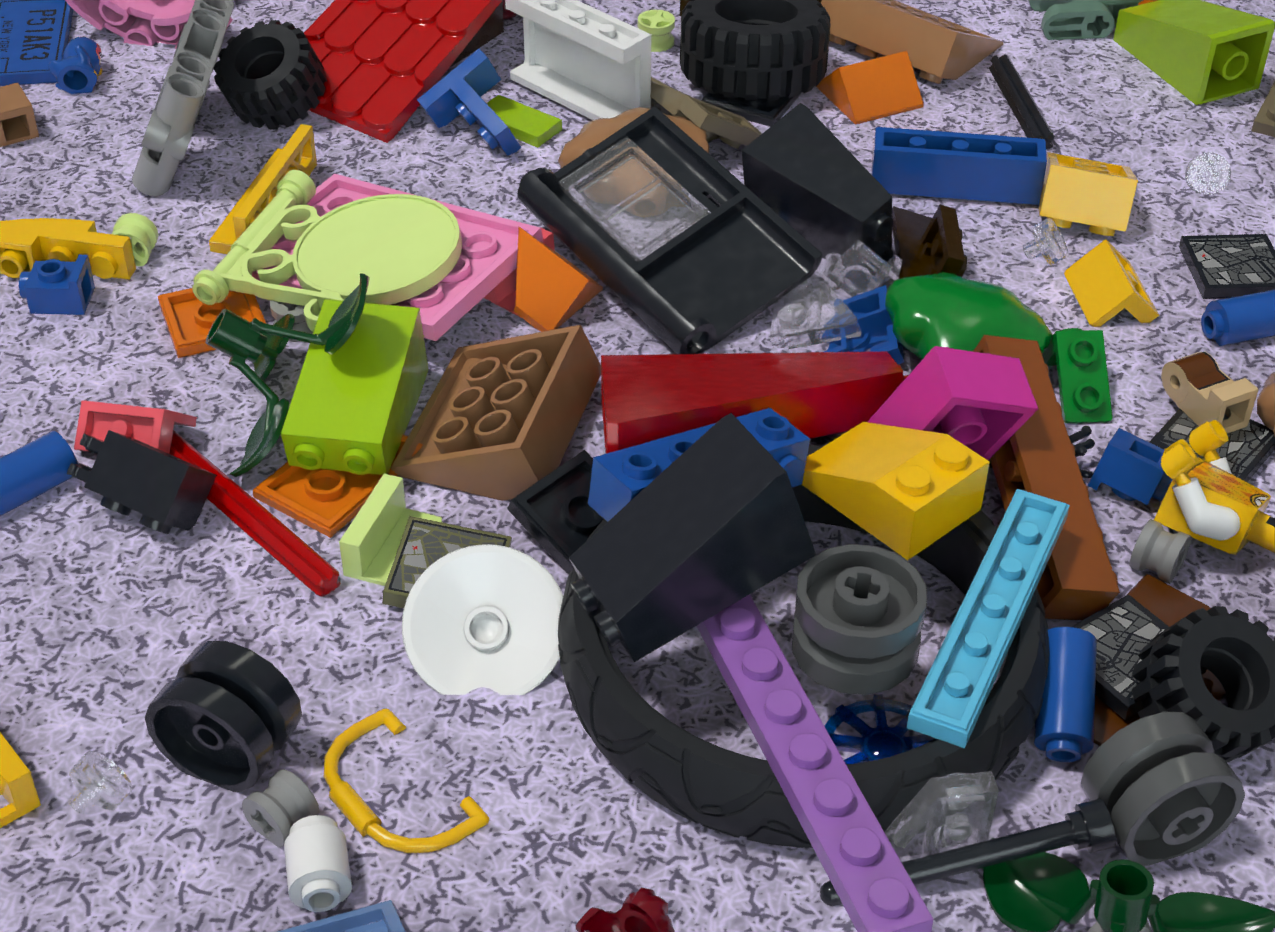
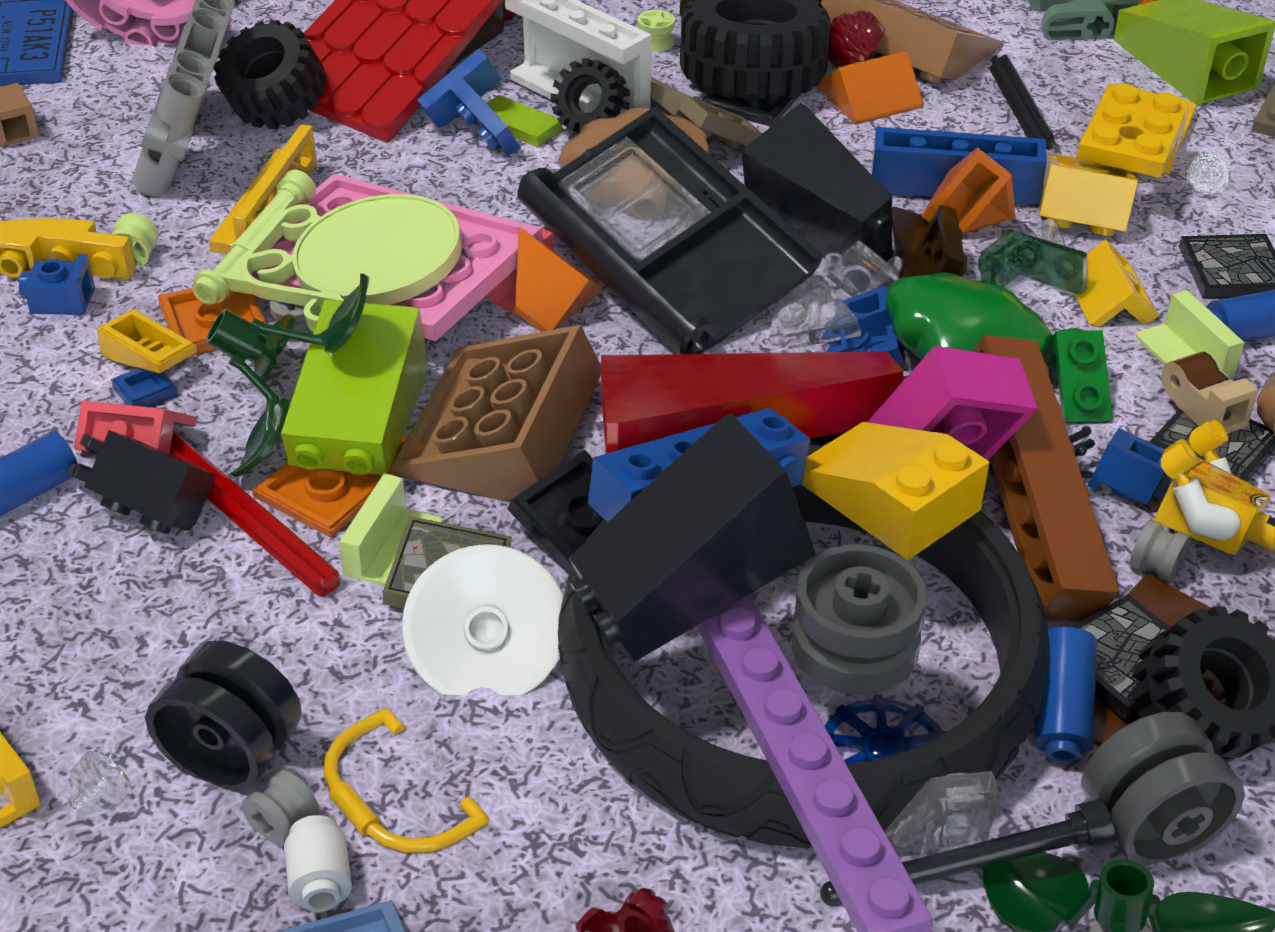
blue animal [48,37,102,94] -> none
medium azure tile [907,489,1070,748] -> none
none -> yellow slope [97,309,197,373]
none -> blue tile [111,368,178,407]
none -> black tyre [551,58,630,133]
none -> dark red hair [828,10,885,68]
none -> orange slope [922,147,1016,234]
none -> clear green bracket [978,229,1088,295]
none -> yellow bracket [1076,83,1197,178]
none -> yellowish green panel [1135,290,1244,377]

